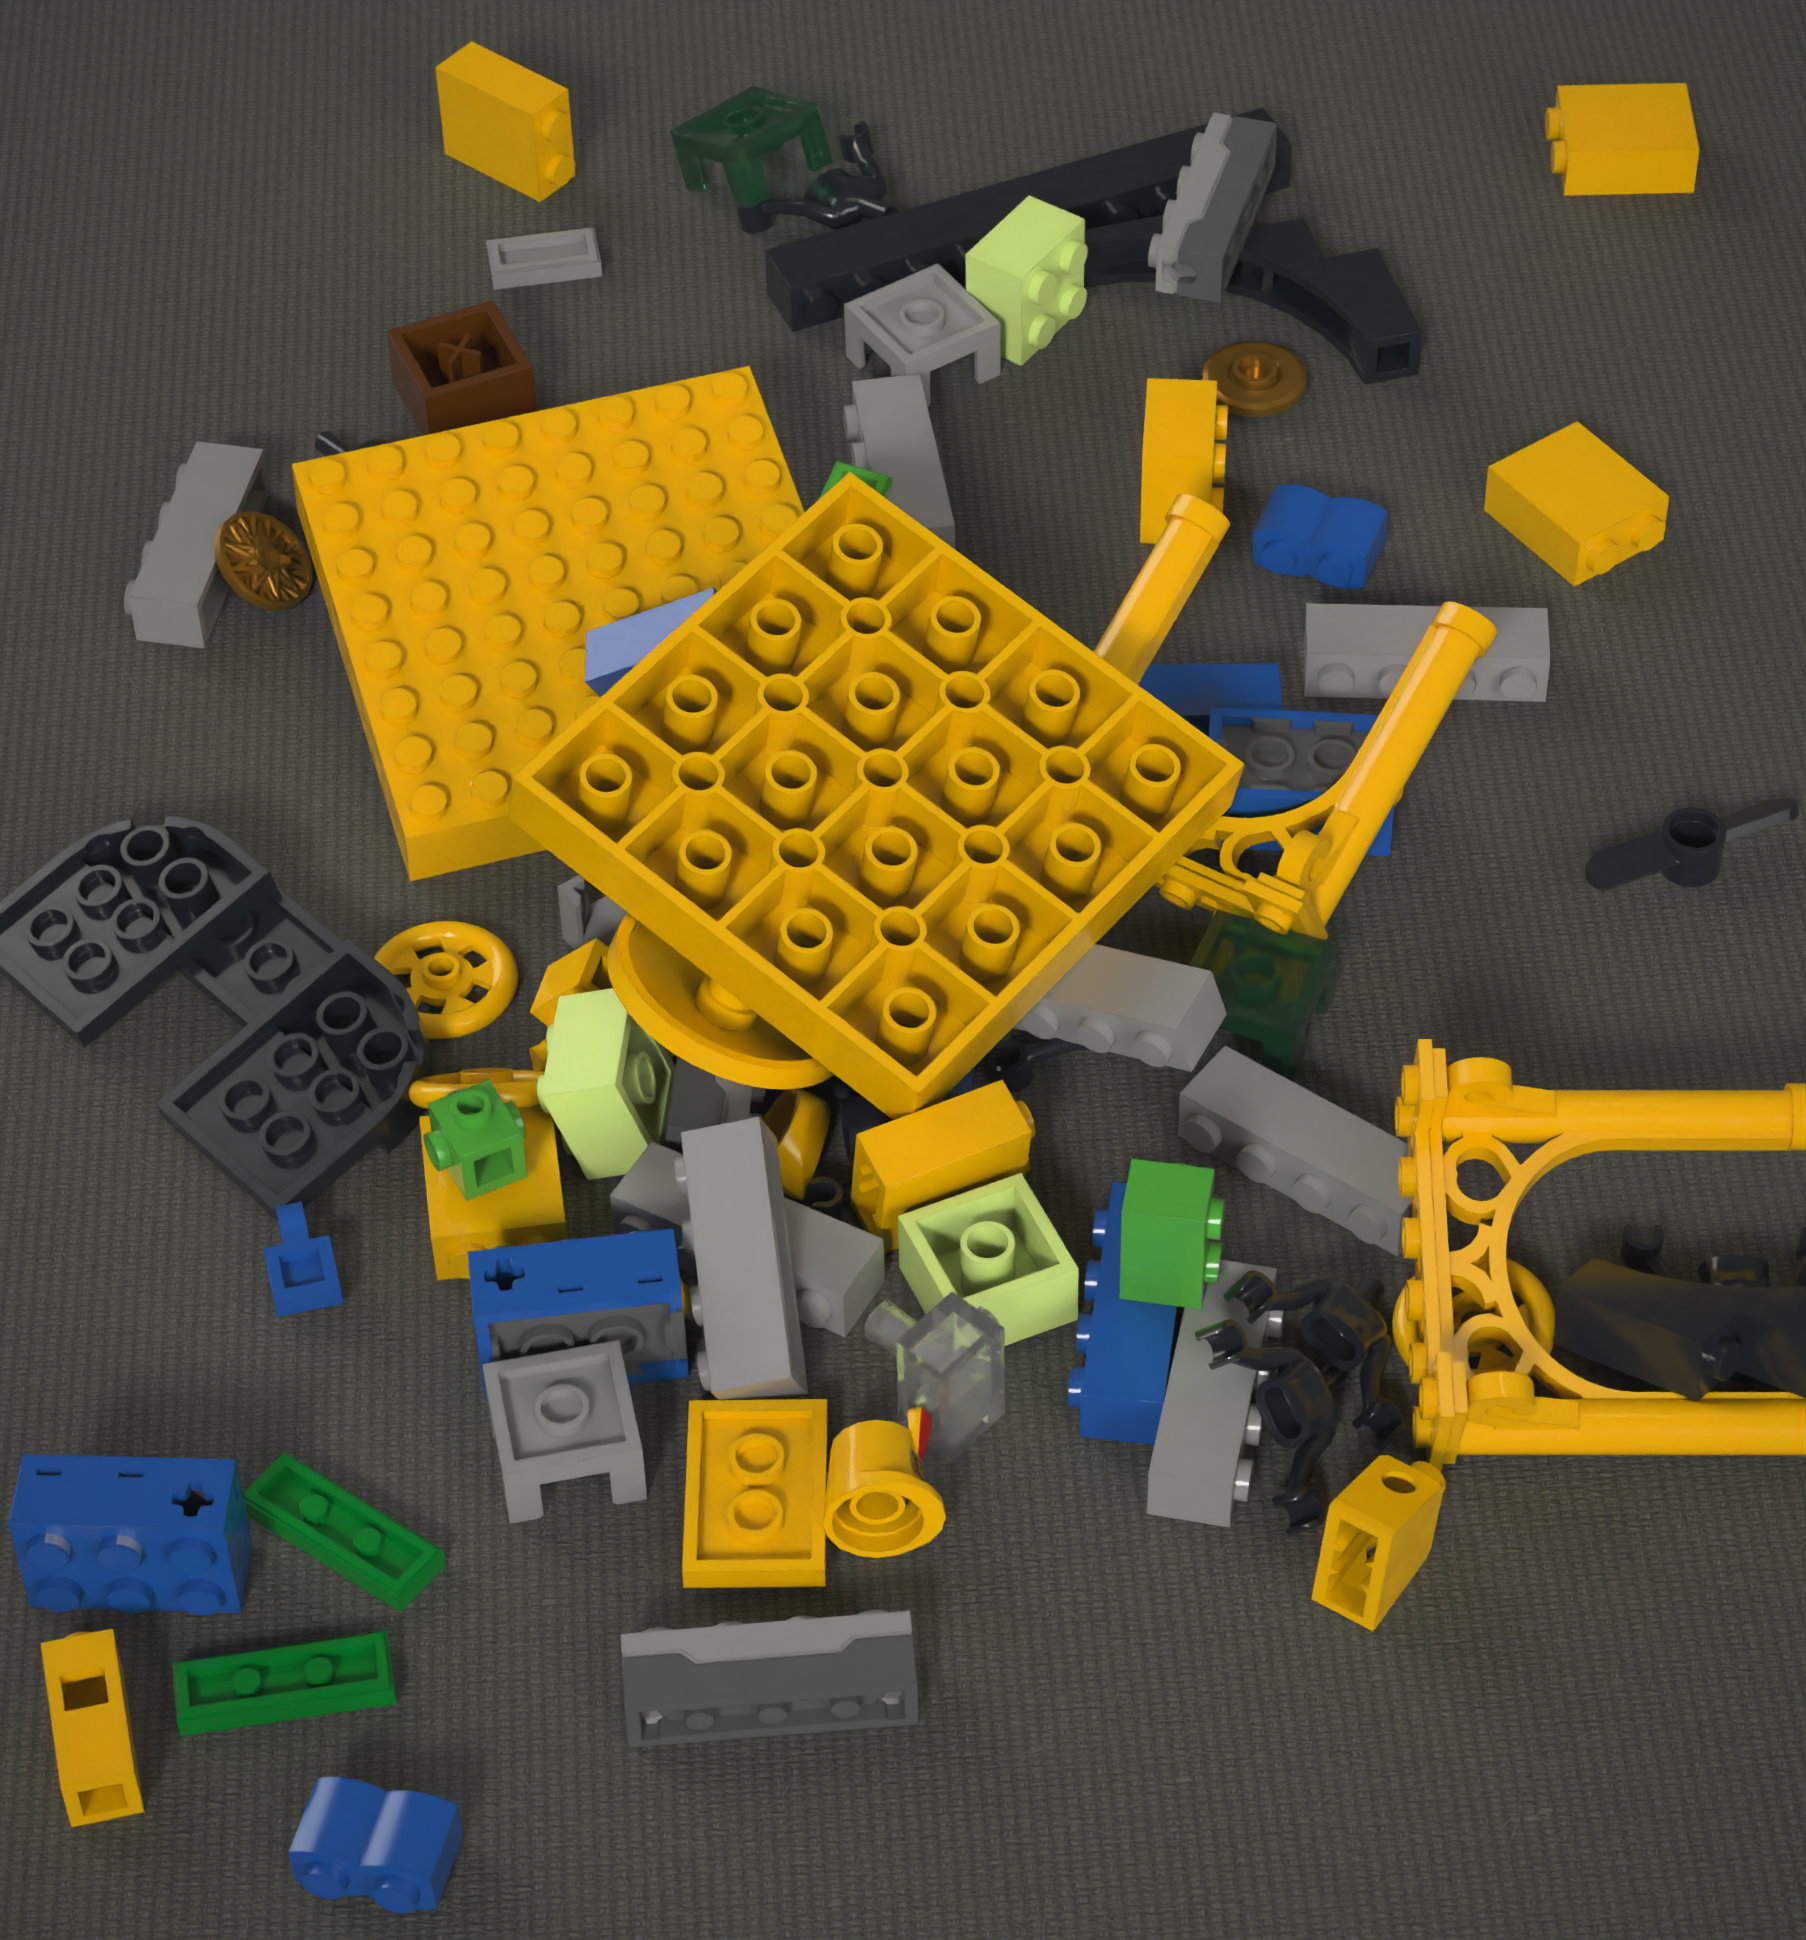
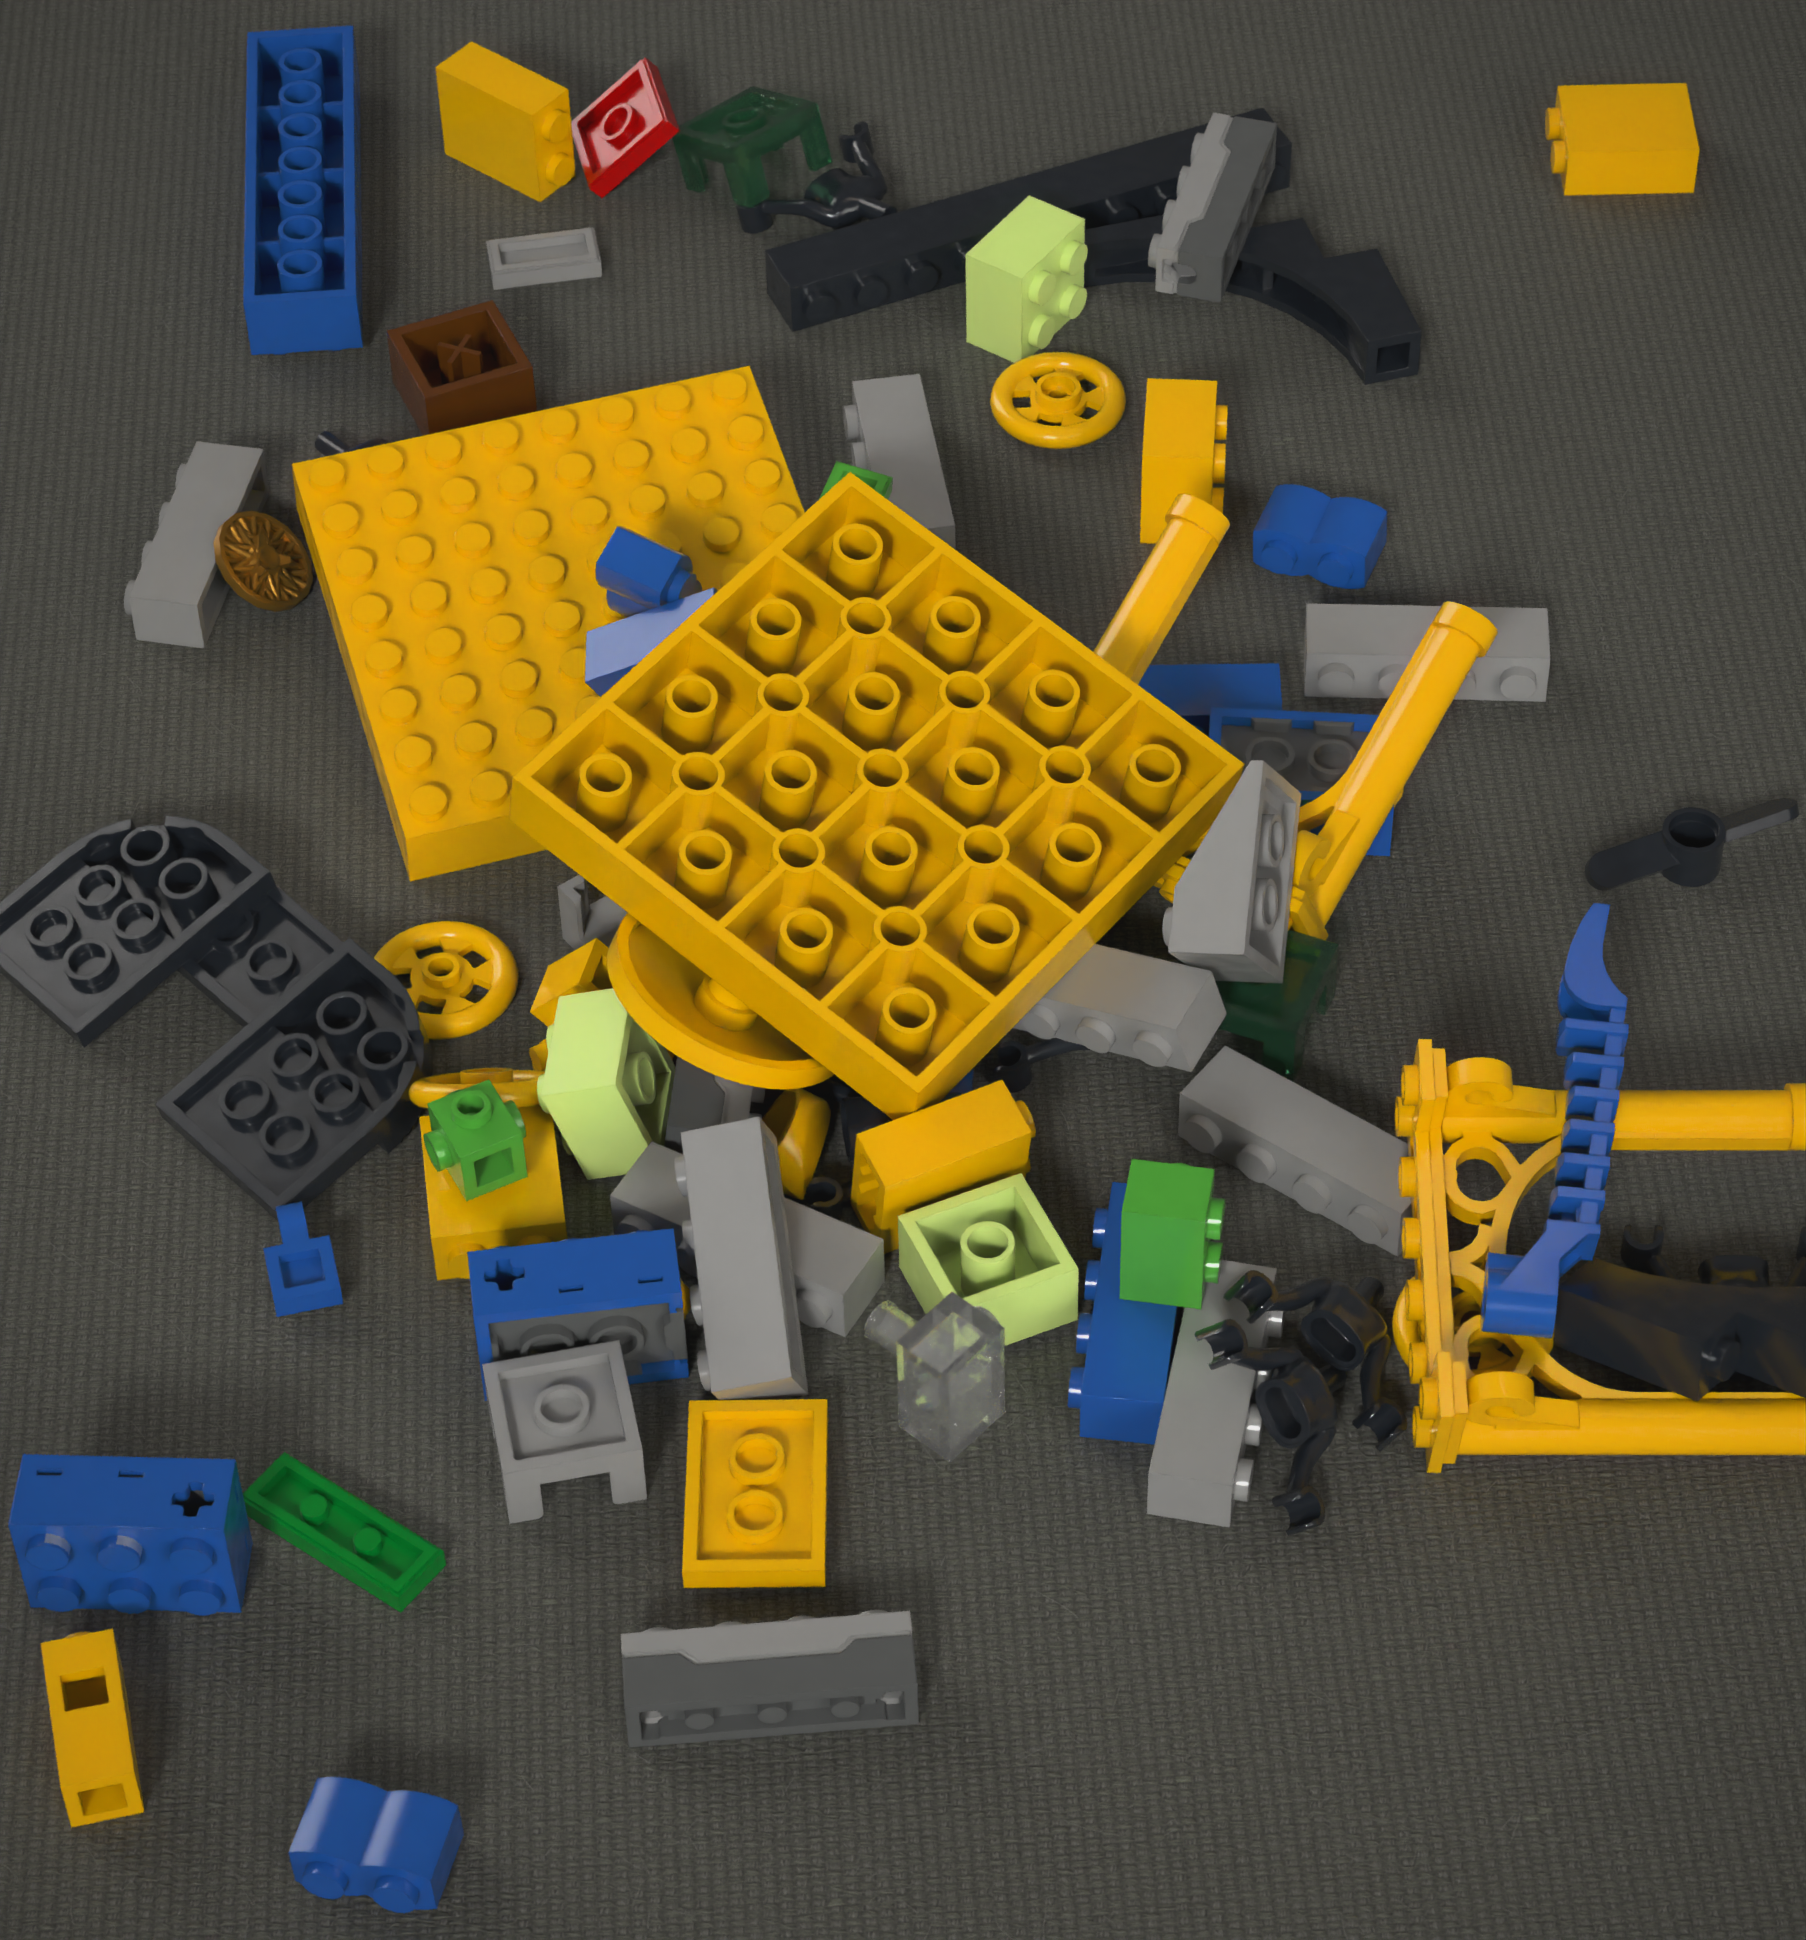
green tile [172,1631,397,1737] -> none
yellow hat [823,1406,946,1558] -> none
light grey panel [844,264,1001,407] -> none
pearl gold wheel [1203,341,1307,417] -> none
yellow torso [1311,1455,1446,1631] -> none
yellow brick [1484,421,1670,587] -> none
none -> blue brick [243,25,363,355]
none -> red tile [571,57,680,198]
none -> blue brick [595,526,702,617]
none -> yellow plate [990,352,1126,449]
none -> light grey slope [1162,760,1301,983]
none -> blue piece [1480,903,1629,1339]

